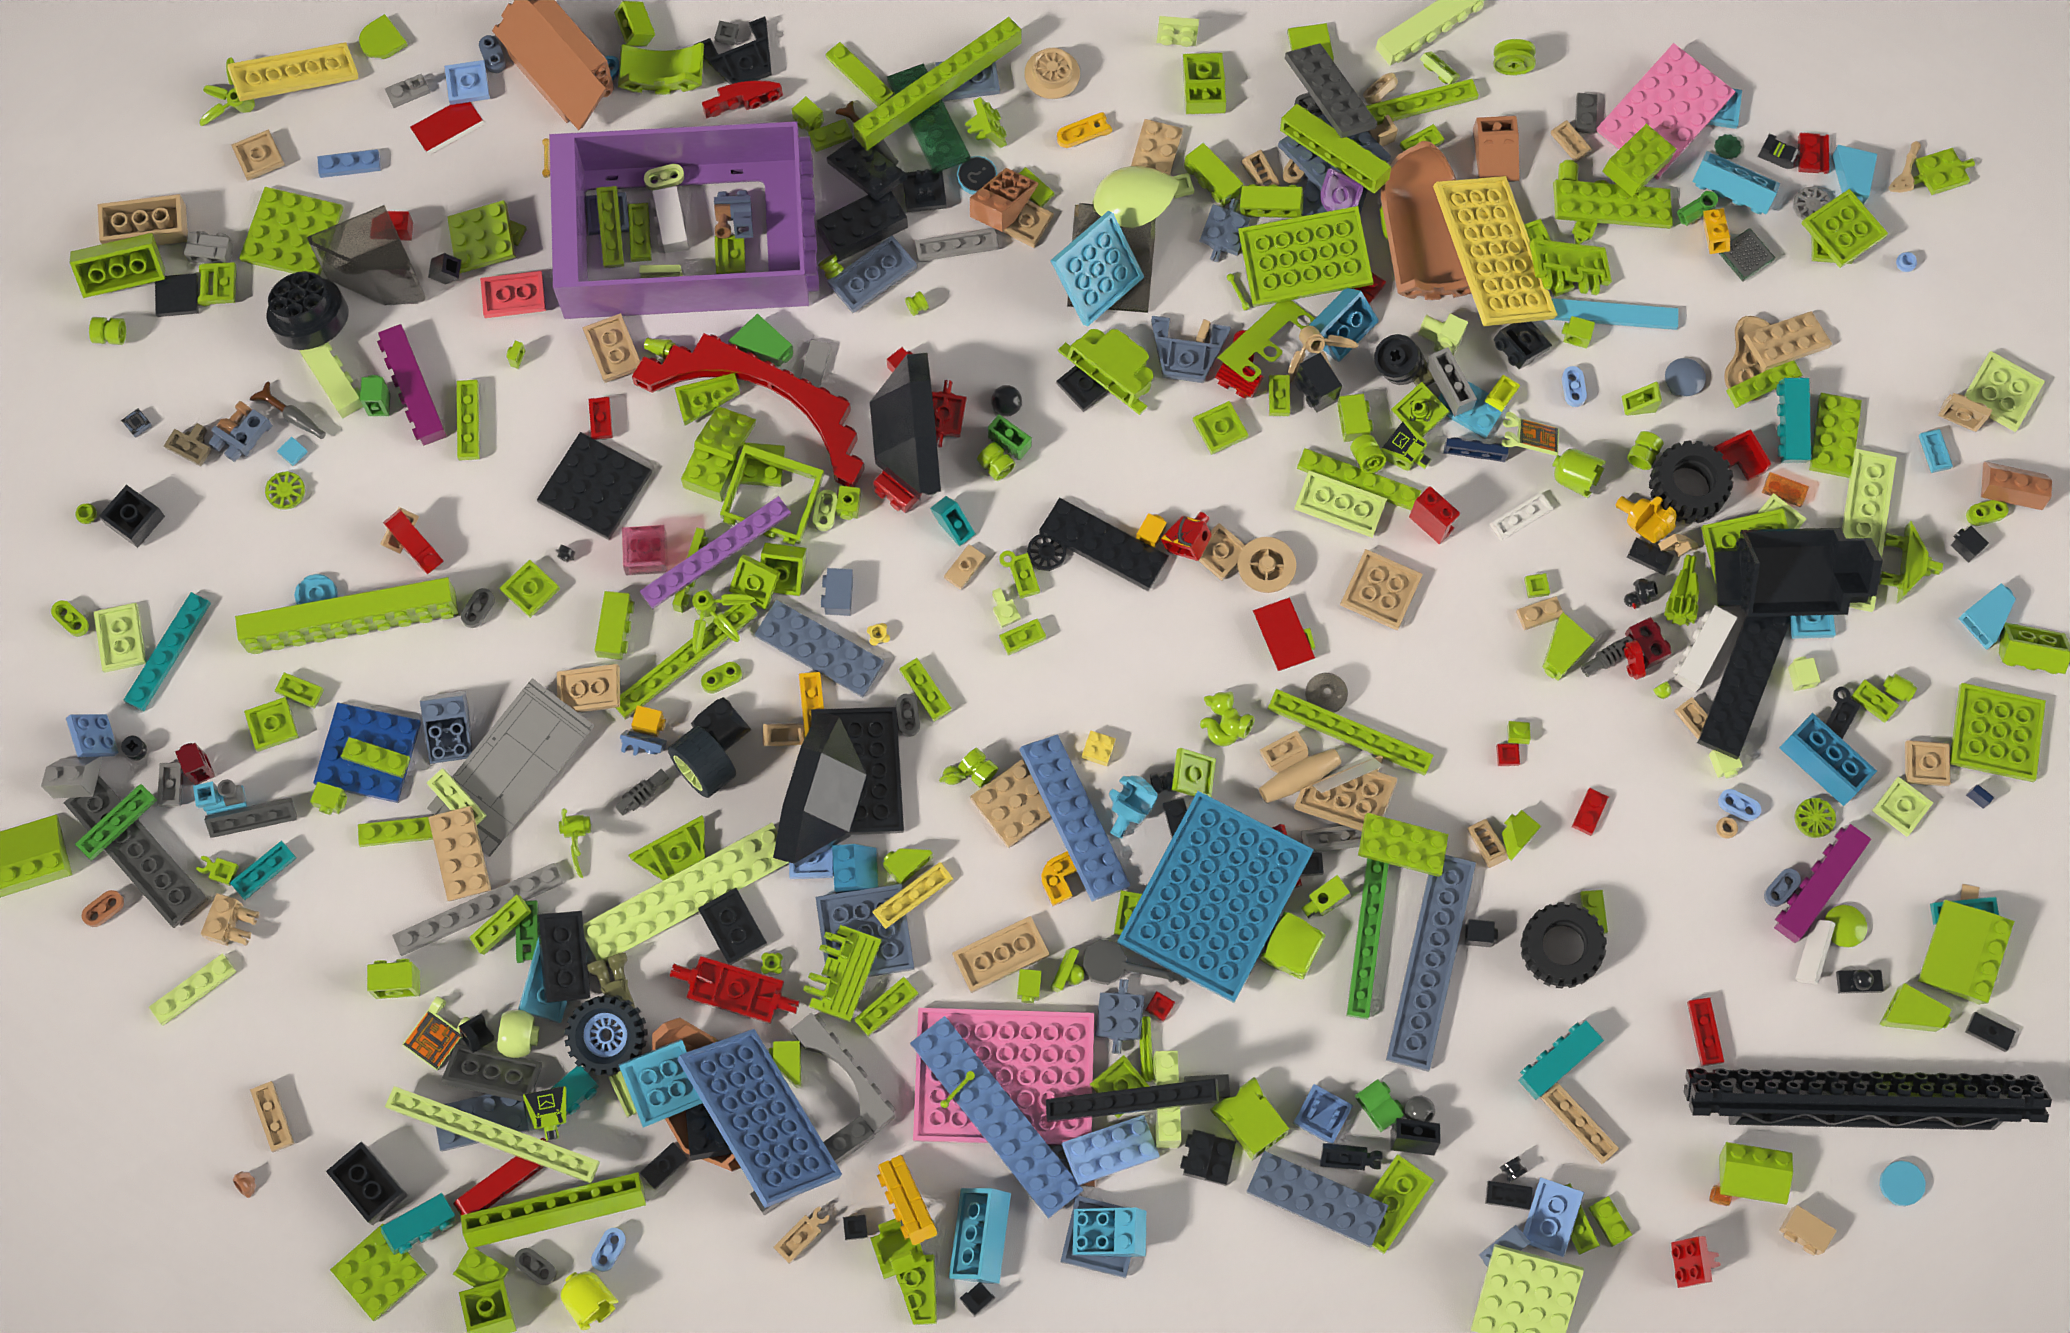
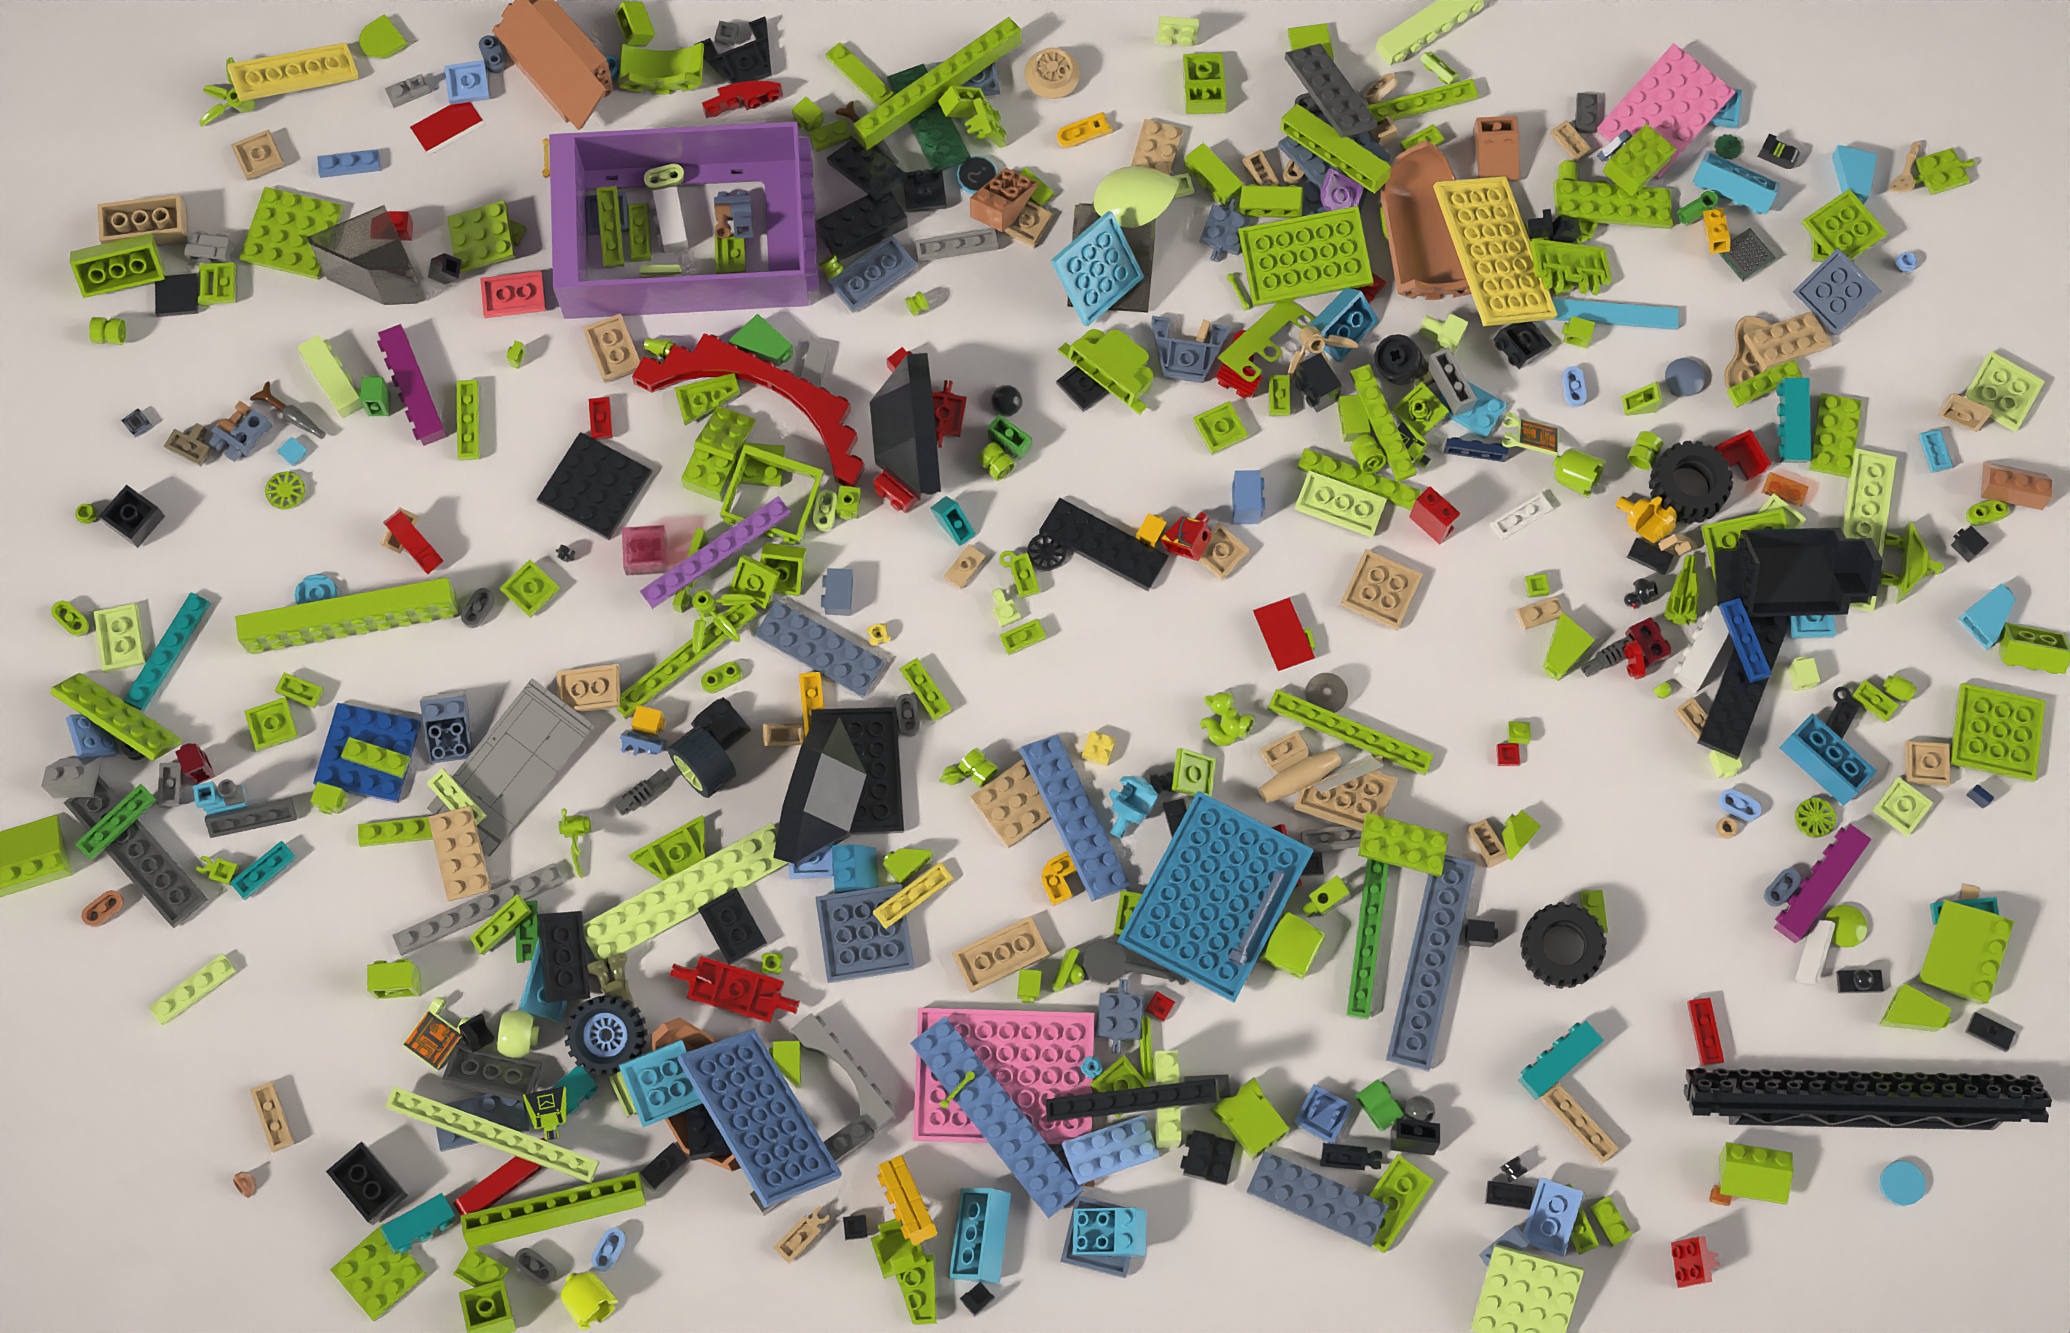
tan brick [201,893,259,946] -> none
black wheel [266,271,349,350] -> none
lime brick [595,591,635,660] -> none
lime hinge [803,925,882,1022] -> none
lime plate [854,977,918,1037] -> none
tan wheel [1238,537,1296,593] -> none
neon yellow tile [1484,375,1520,412] -> none
lime wheel [1493,39,1536,75] -> none
red plate [1571,788,1609,836] -> none
tan brick [1779,1205,1837,1255] -> none
light grey wheel [1793,187,1831,220] -> none
red plate [1798,133,1829,174] -> none
none -> lime plate [50,673,182,761]
none -> lime brick [938,85,987,119]
none -> medium azure plate [1081,1056,1103,1078]
none -> sand blue piece [1228,870,1284,966]
none -> medium blue brick [1232,470,1265,524]
none -> lime plate [1349,364,1417,482]
none -> black panel [1527,209,1554,239]
none -> black brick [1549,214,1581,243]
none -> sand blue plate [1597,129,1632,162]
none -> blue plate [1719,598,1772,683]
none -> sand blue plate [1793,248,1882,335]

